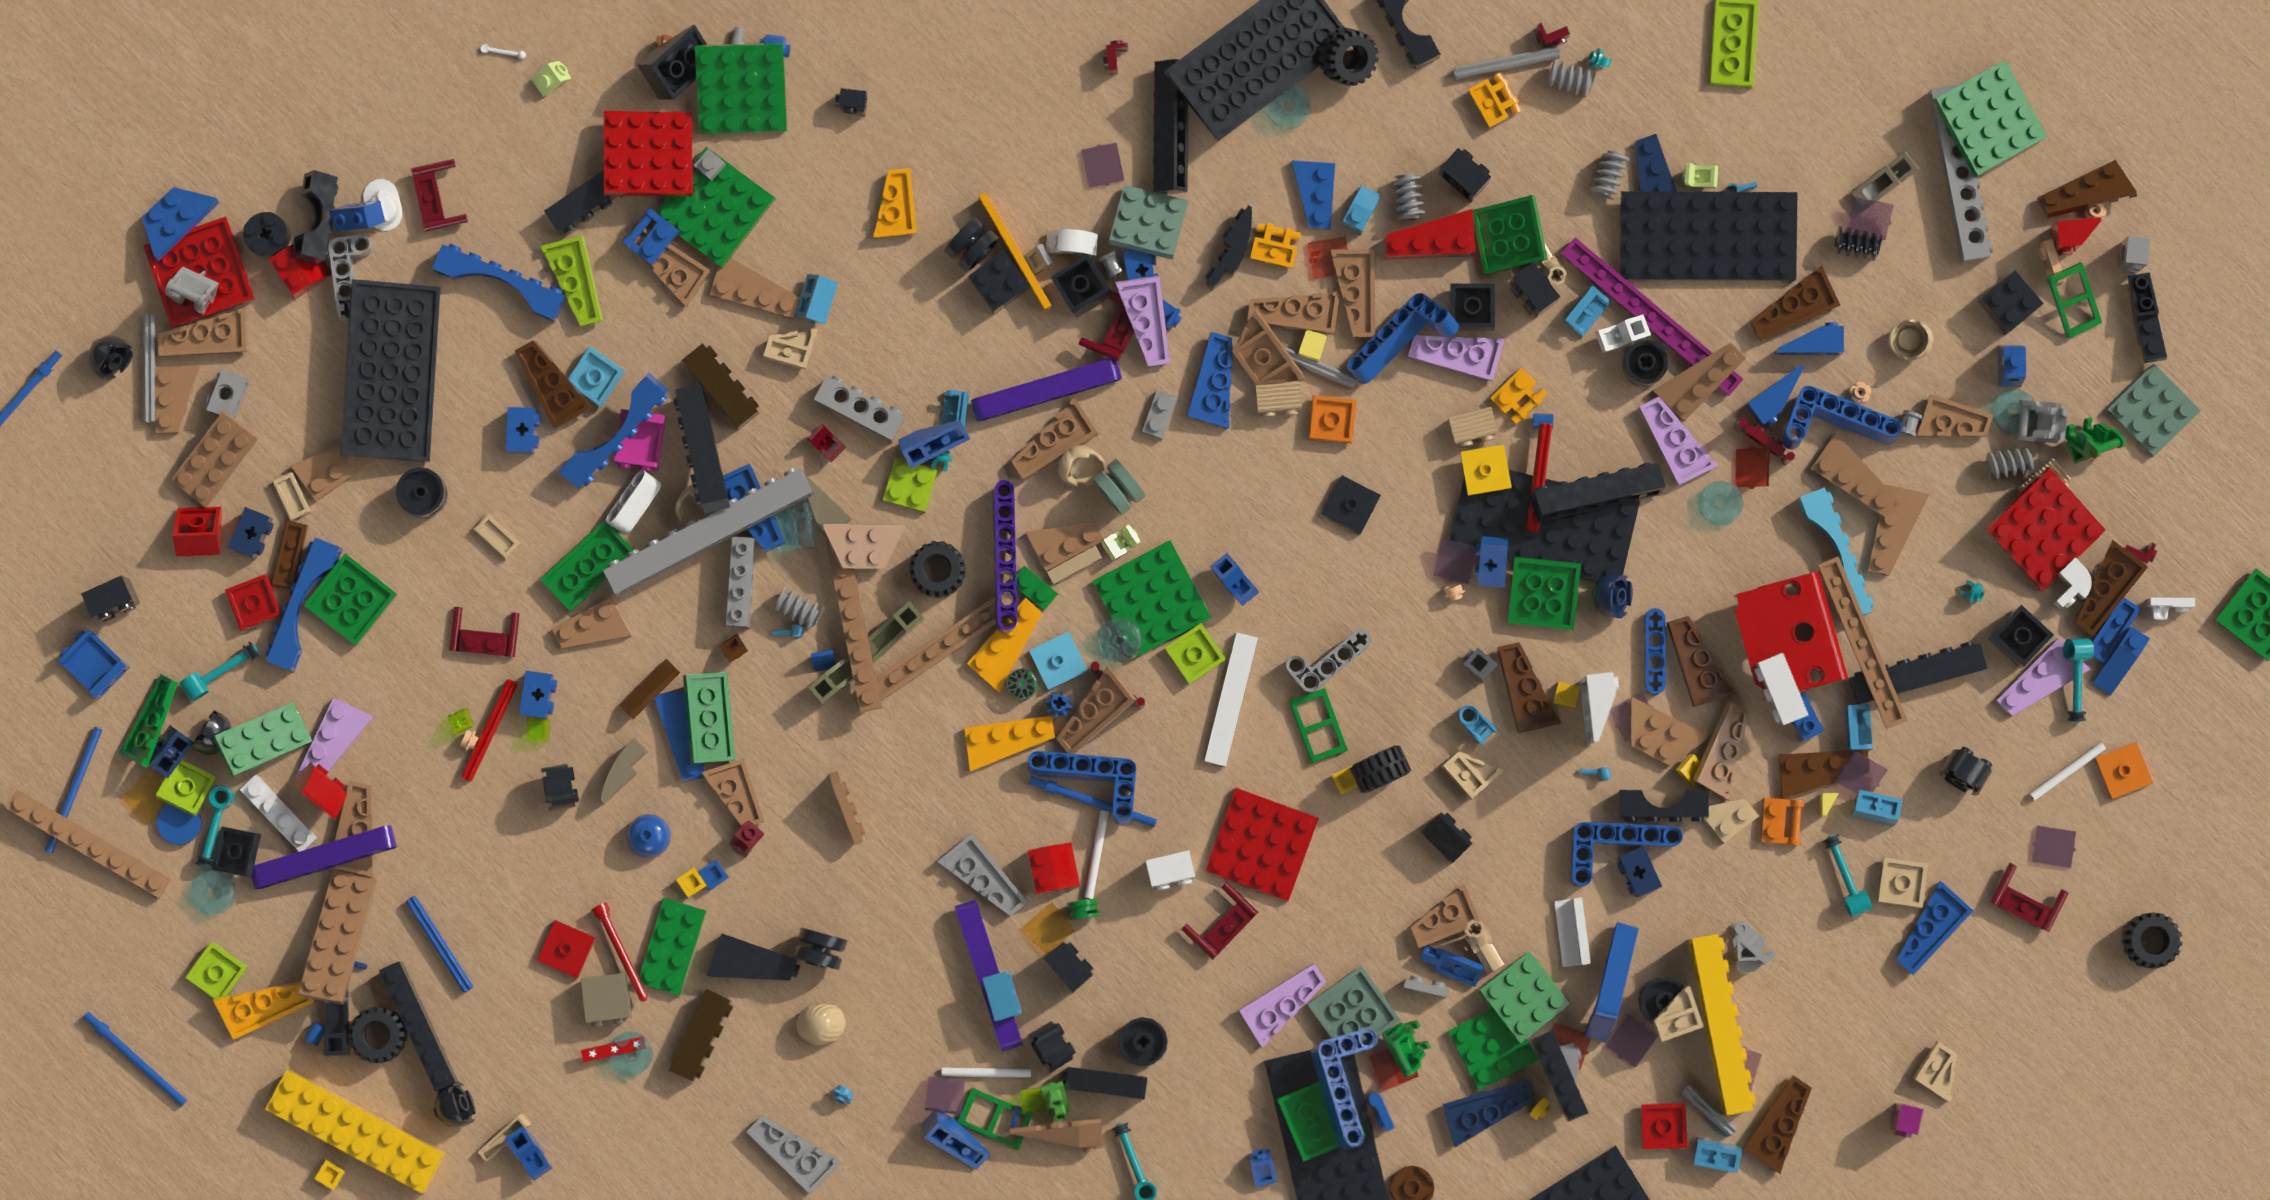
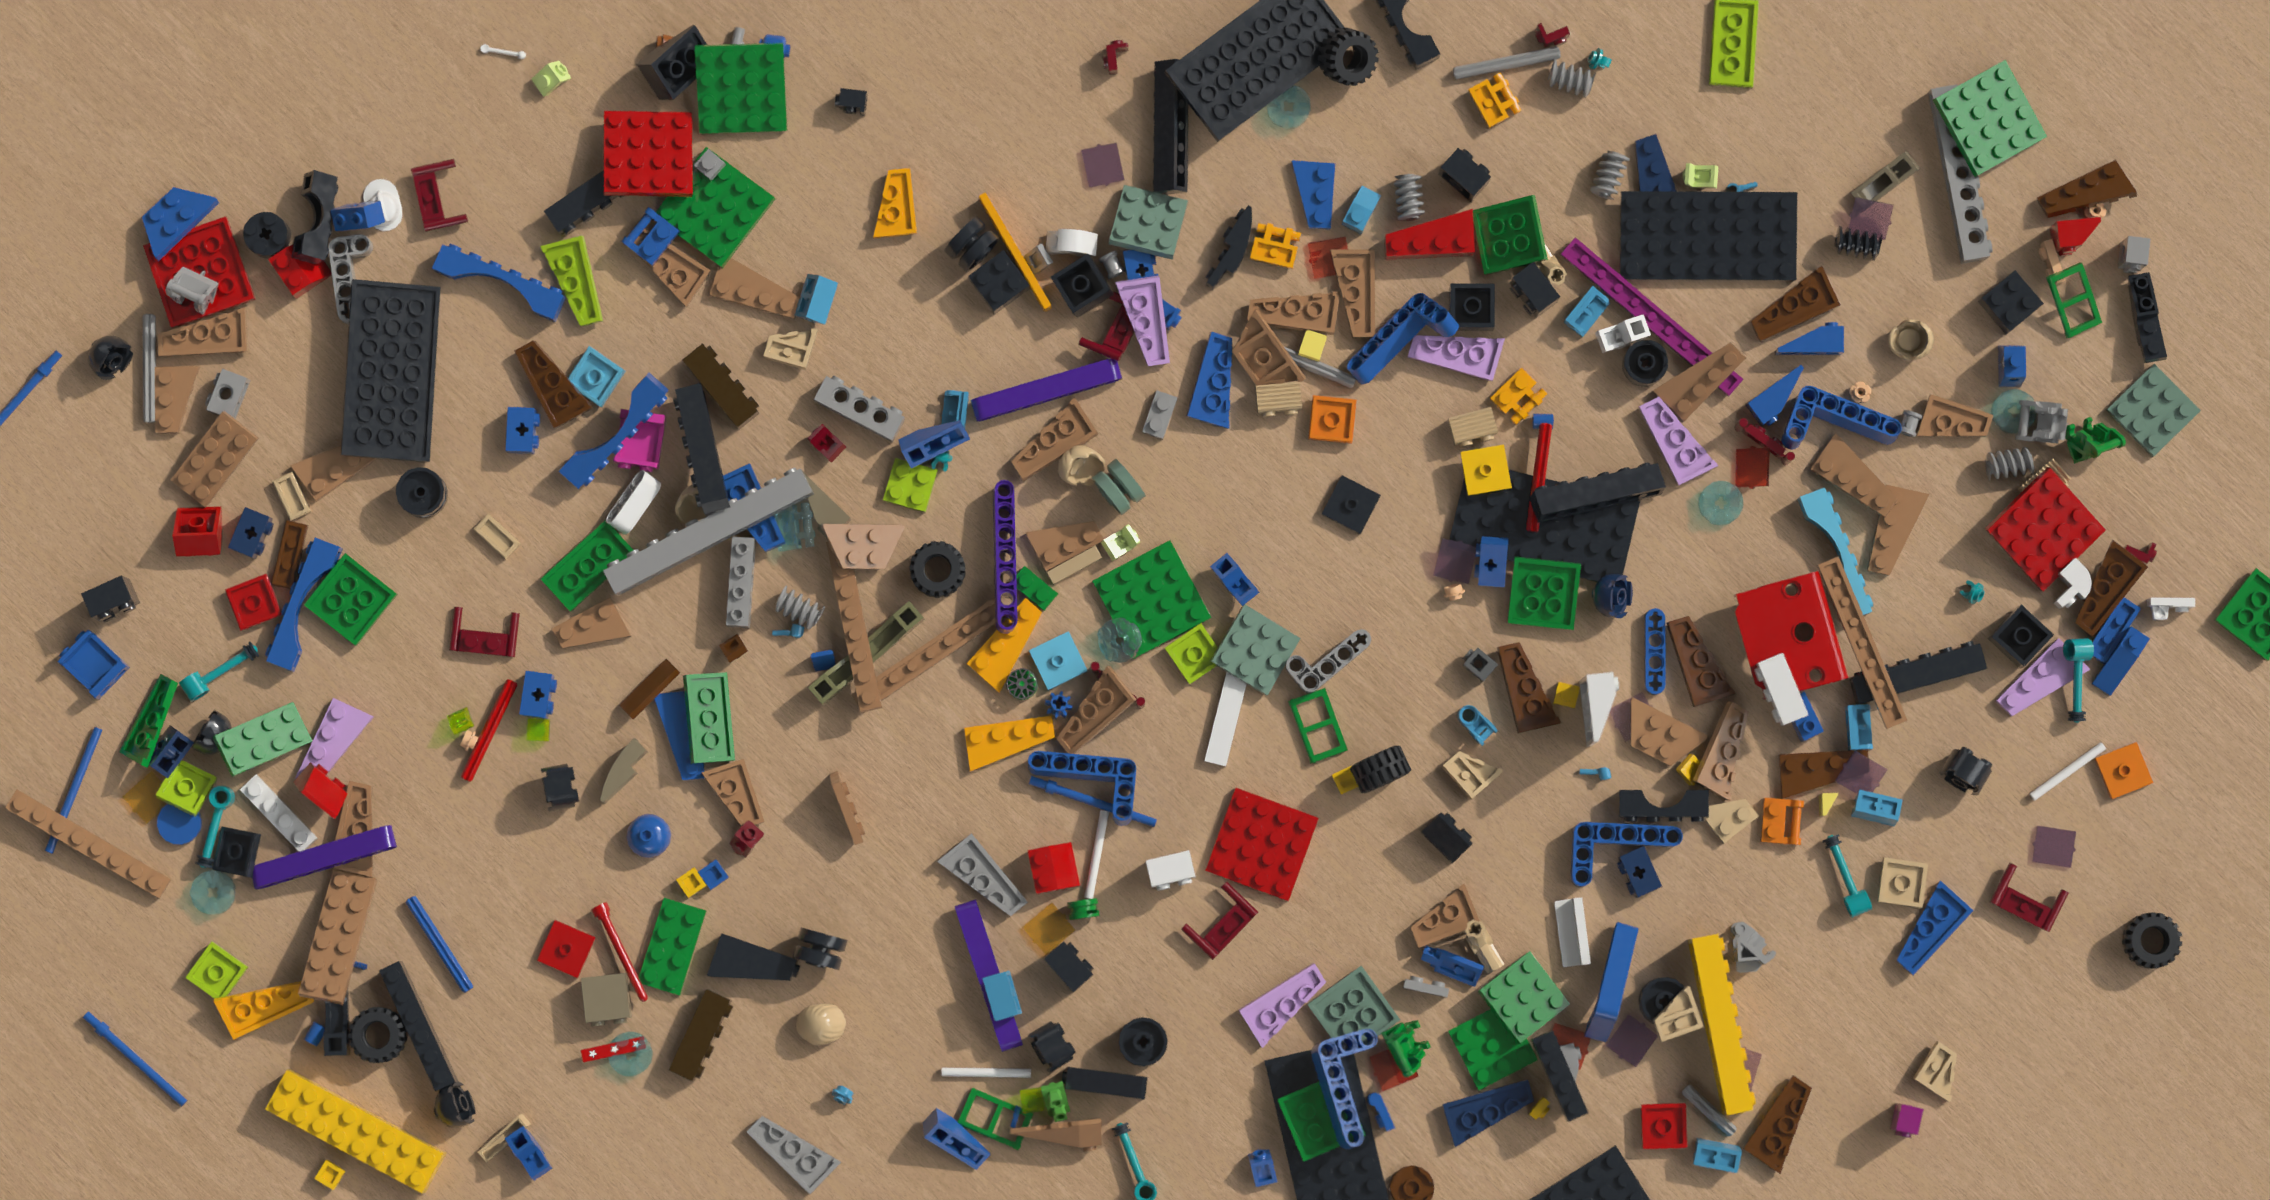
clear purple piece [925,1076,965,1115] -> none
none -> sand green plate [1210,604,1301,695]

